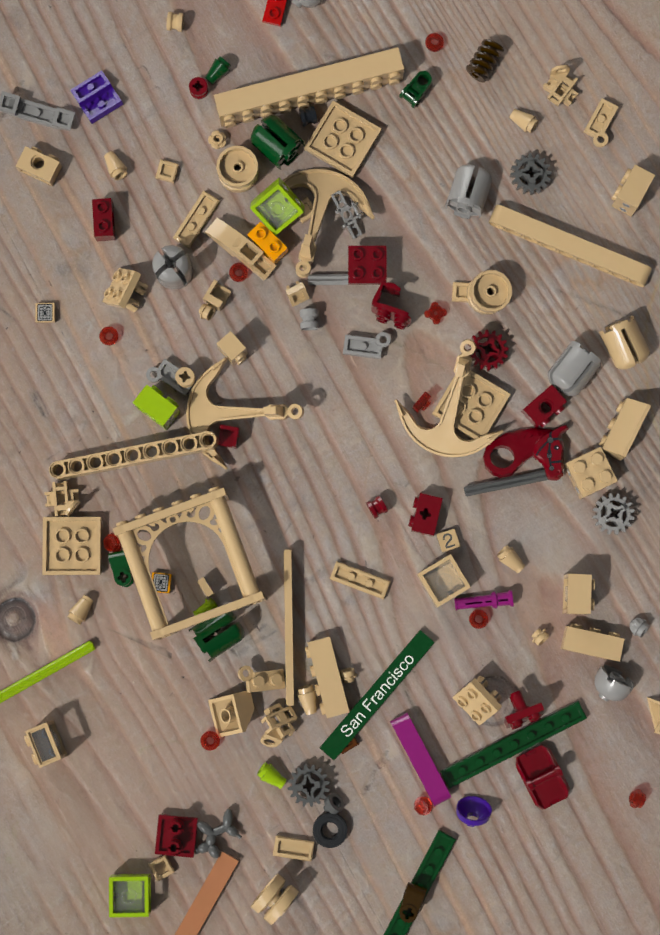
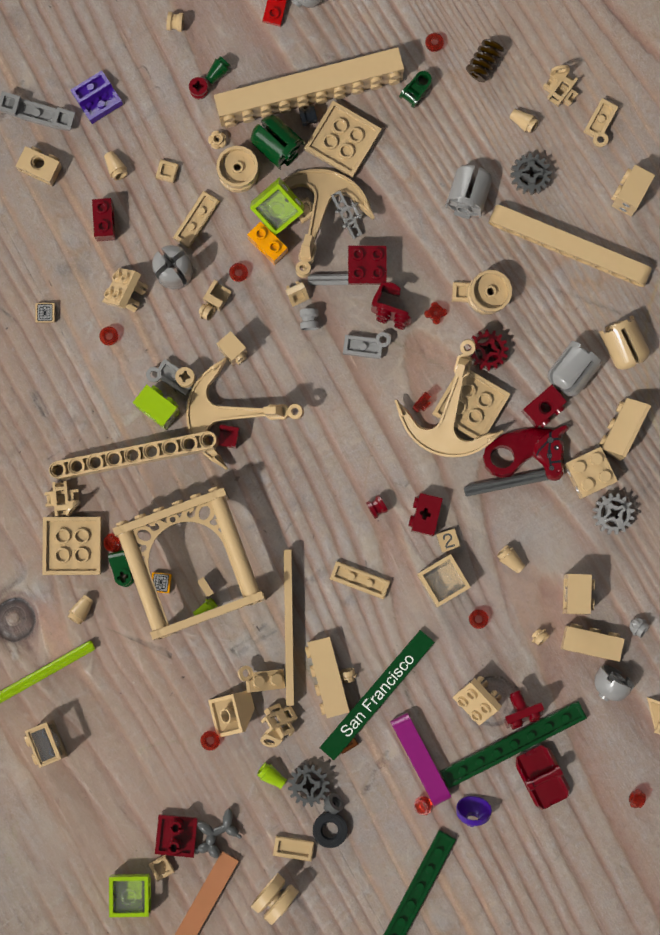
dark green cylinder [188,611,244,662] -> none
tan slope [205,218,277,281] -> none
tan cone [297,685,317,715] -> none
dark brown piece [399,882,427,923] -> none
magenta pin [454,590,514,610] -> none

